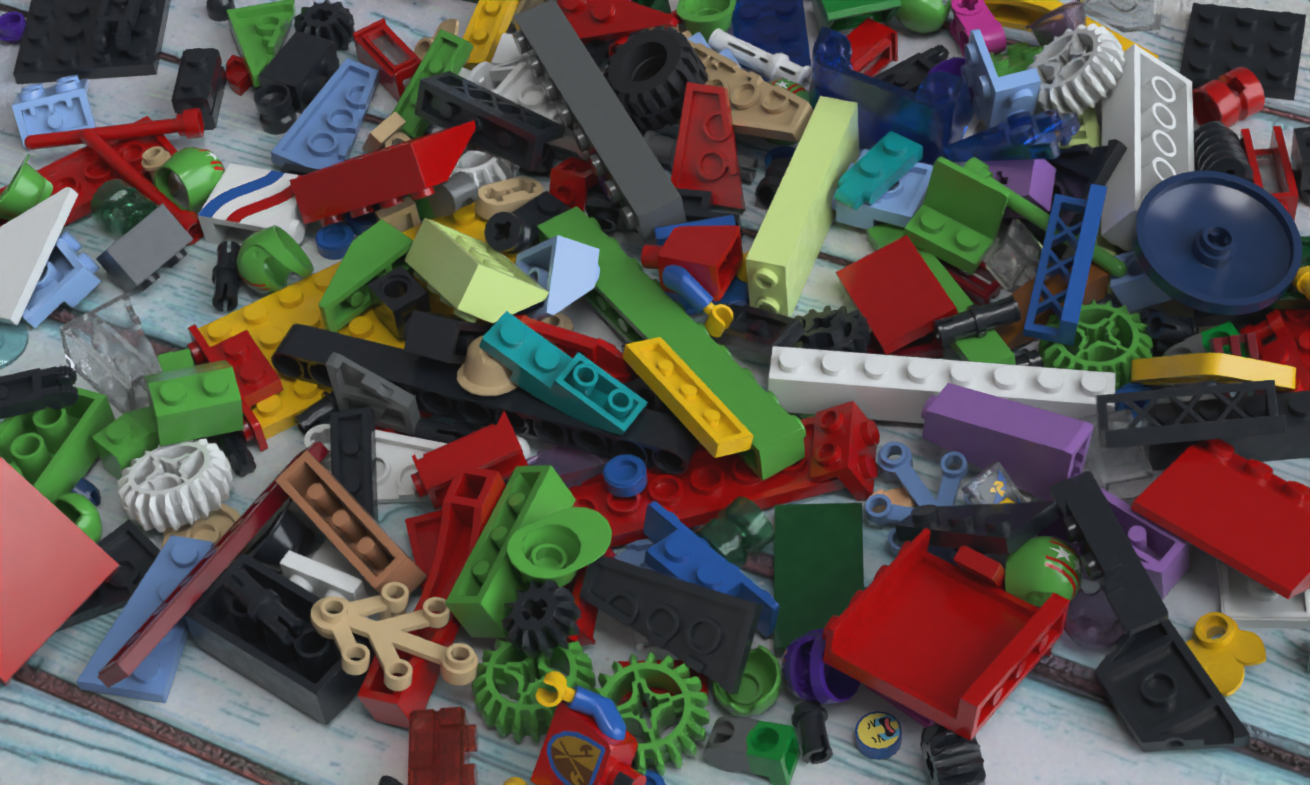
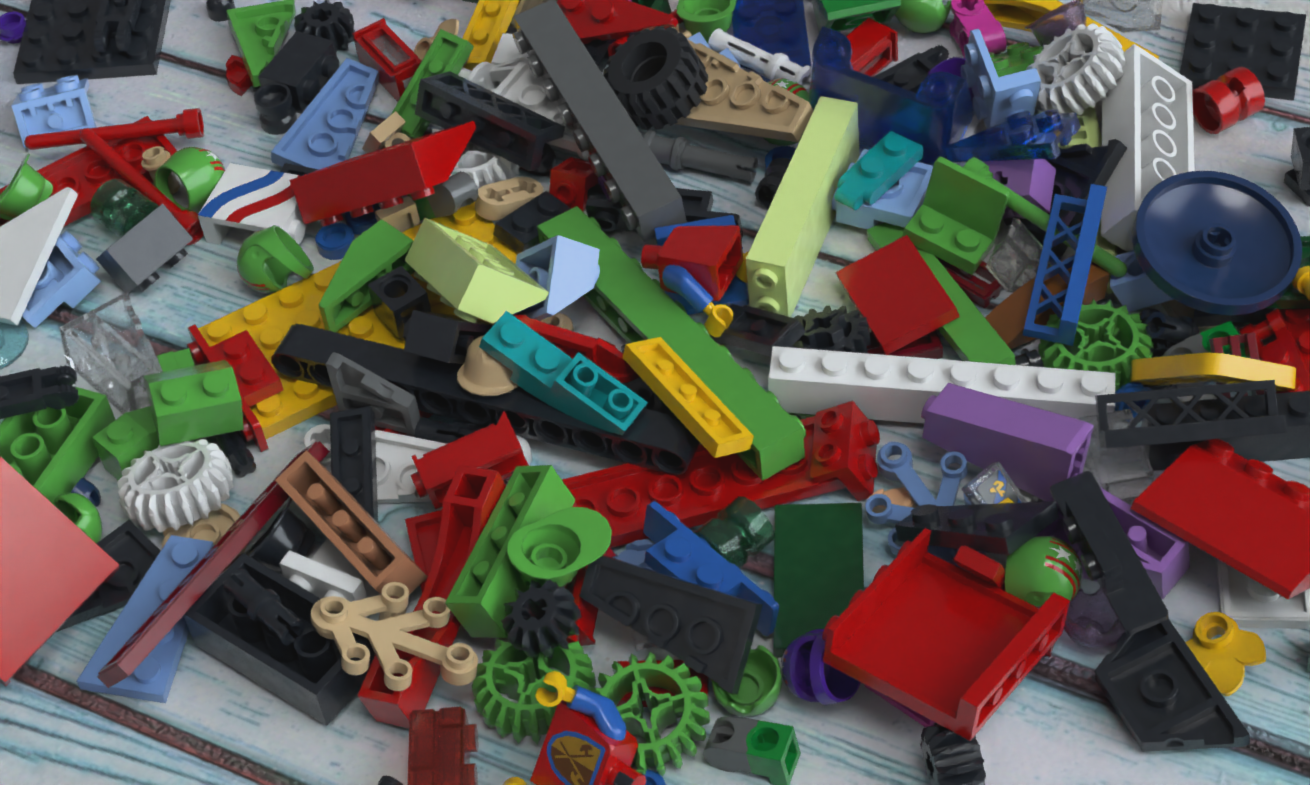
black brick [171,48,227,130] -> none
black pin [212,241,243,312] -> none
black pin [293,391,339,436] -> none
black wheel [484,212,533,255] -> none
clear purple piece [526,446,607,488] -> none
blue tile [603,455,648,498] -> none
red wing [671,82,746,210] -> none
black pin [791,700,833,764] -> none
tile [855,711,902,760] -> none
black pin [932,295,1021,347] -> none
black piece [1193,121,1253,182] -> none
red window [1239,126,1299,221] -> none

